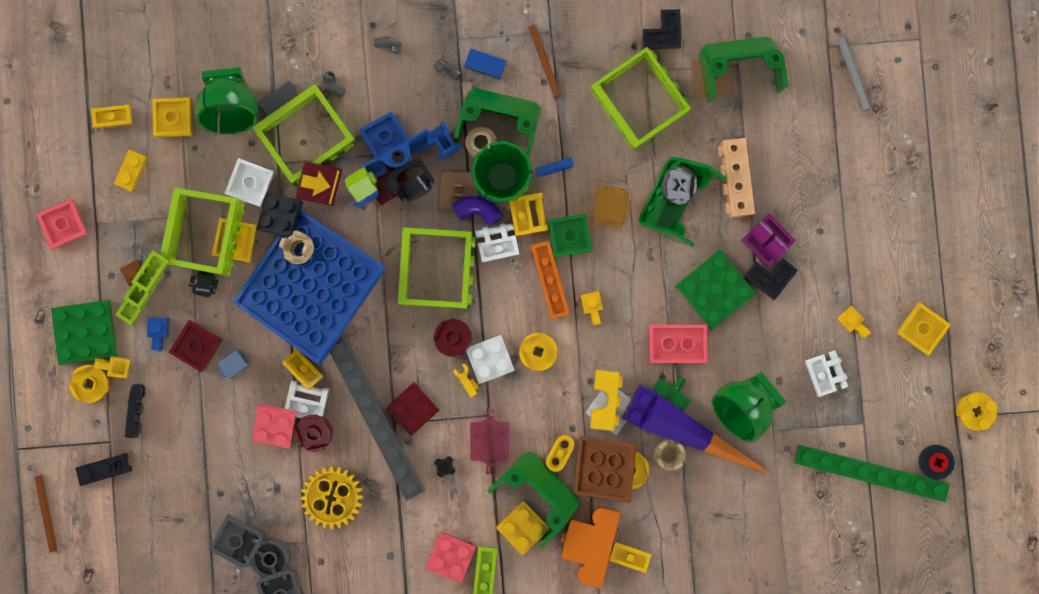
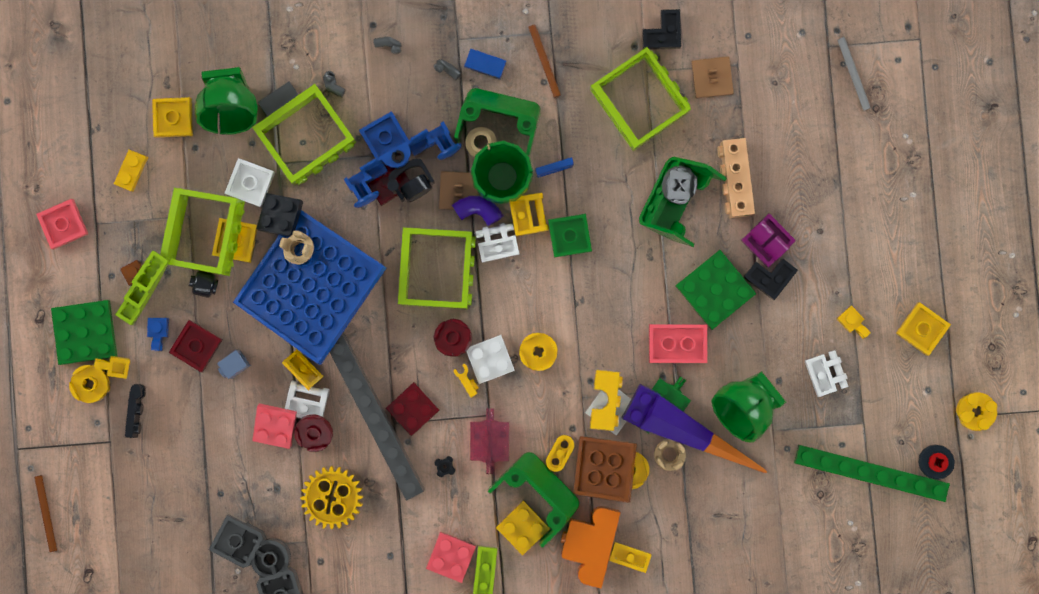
black plate [75,452,133,486] -> none
yellow plate [91,105,133,129] -> none
dark red tile [295,160,342,206] -> none
lime brick [344,167,377,202] -> none
orange plate [531,241,570,320] -> none
yellow plate [580,291,603,326] -> none
clear yellow torso [593,184,631,227] -> none
green windscreen [699,37,789,103] -> none

